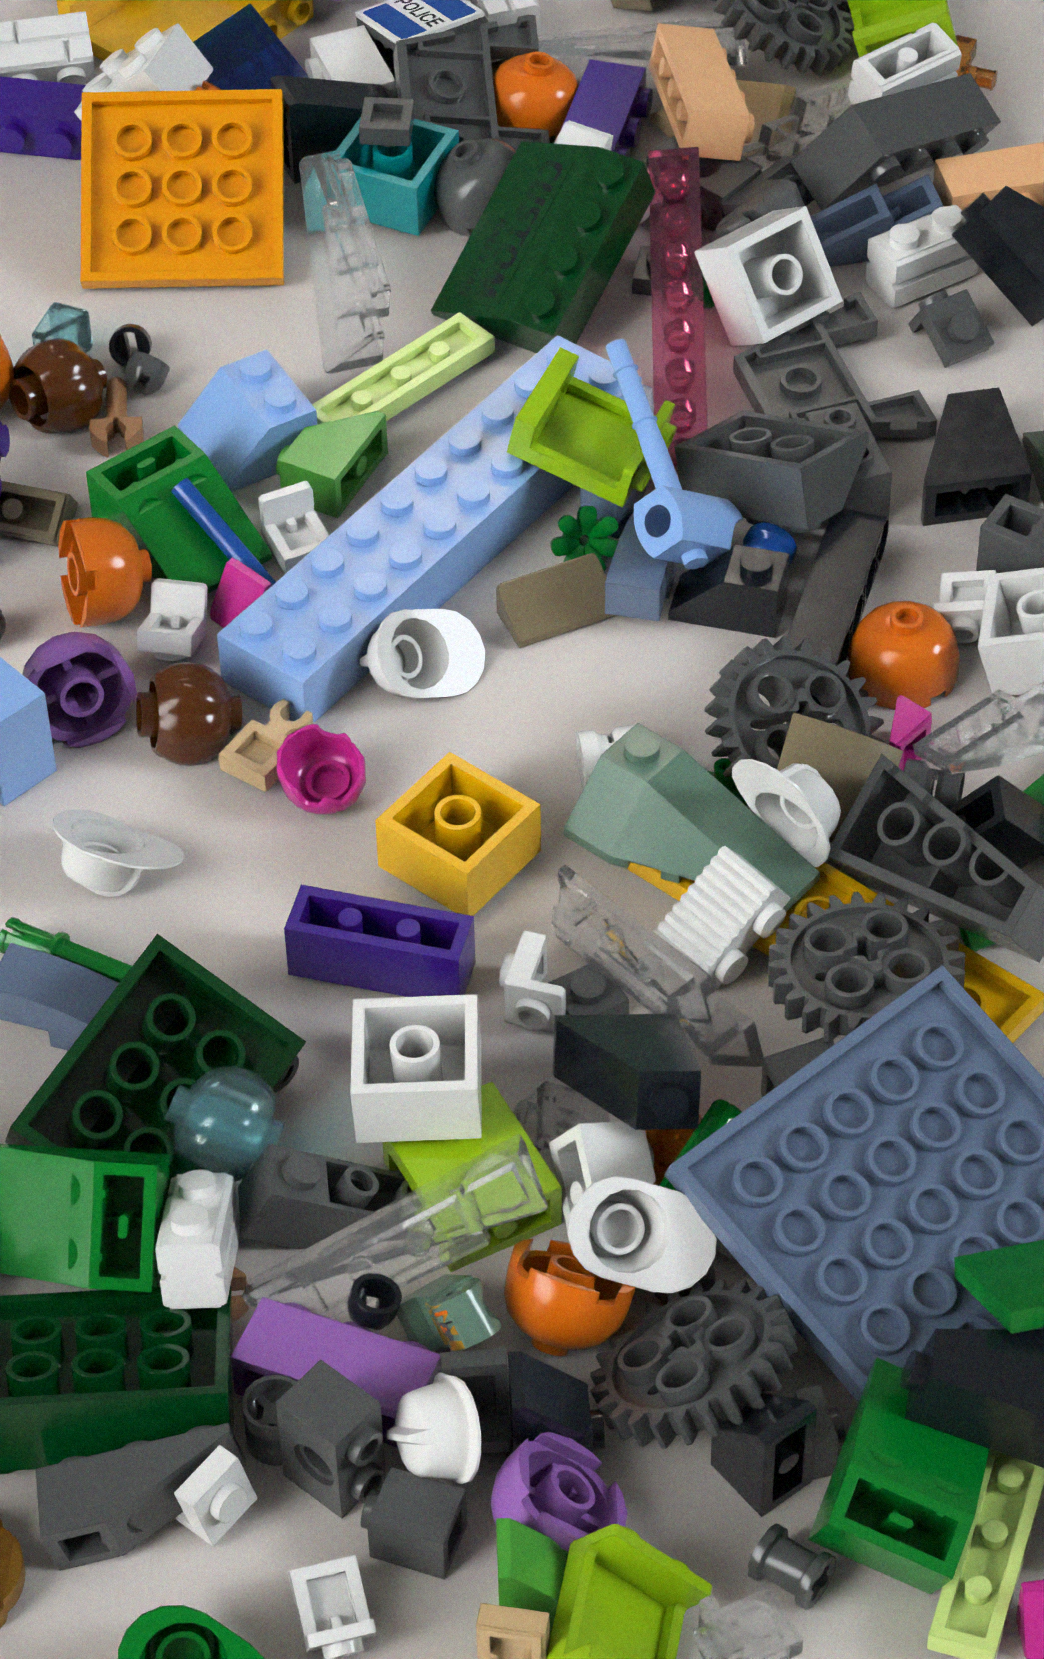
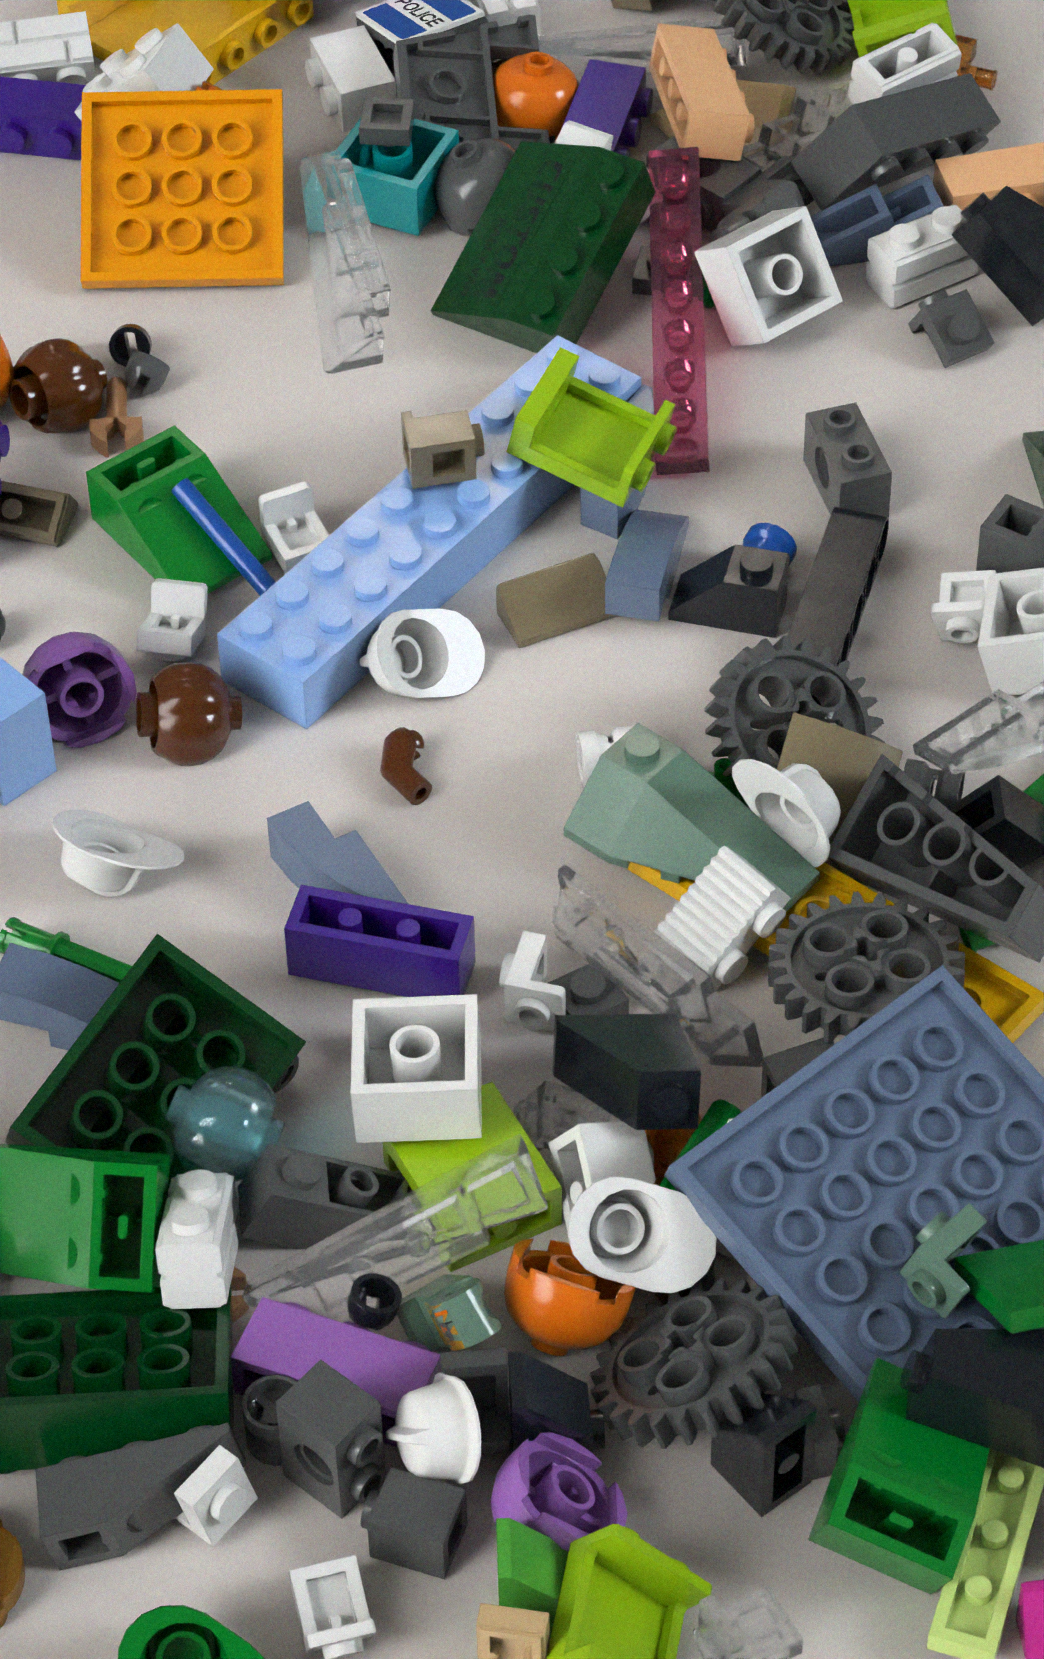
clear light blue slope [32,302,93,353] -> none
orange cylinder [58,517,152,628] -> none
light blue slope [178,349,317,492] -> none
clear blue tile [193,3,308,90] -> none
dark pink slope [210,558,272,628] -> none
tan plate [218,699,313,792] -> none
black slope [270,75,390,184] -> none
bright green slope [276,411,388,519] -> none
dark pink hair [277,724,366,815] -> none
yellowish green plate [312,312,495,424] -> none
yellow brick [375,752,541,916] -> none
green plant [550,505,618,571] -> none
light blue piece [606,339,743,569] -> none
dark grey slope [675,411,869,533] -> none
dark grey wing [733,292,937,438] -> none
dark grey bush [748,1523,837,1610] -> none
orange cylinder [848,601,960,710] -> none
dark pink slope [889,695,932,771] -> none
black slope [921,387,1032,526] -> none
none -> sand blue slope [267,801,409,904]
none -> reddish brown arm [380,727,432,805]
none -> dark tan brick [401,410,485,489]
none -> sand green bracket [899,1203,988,1318]

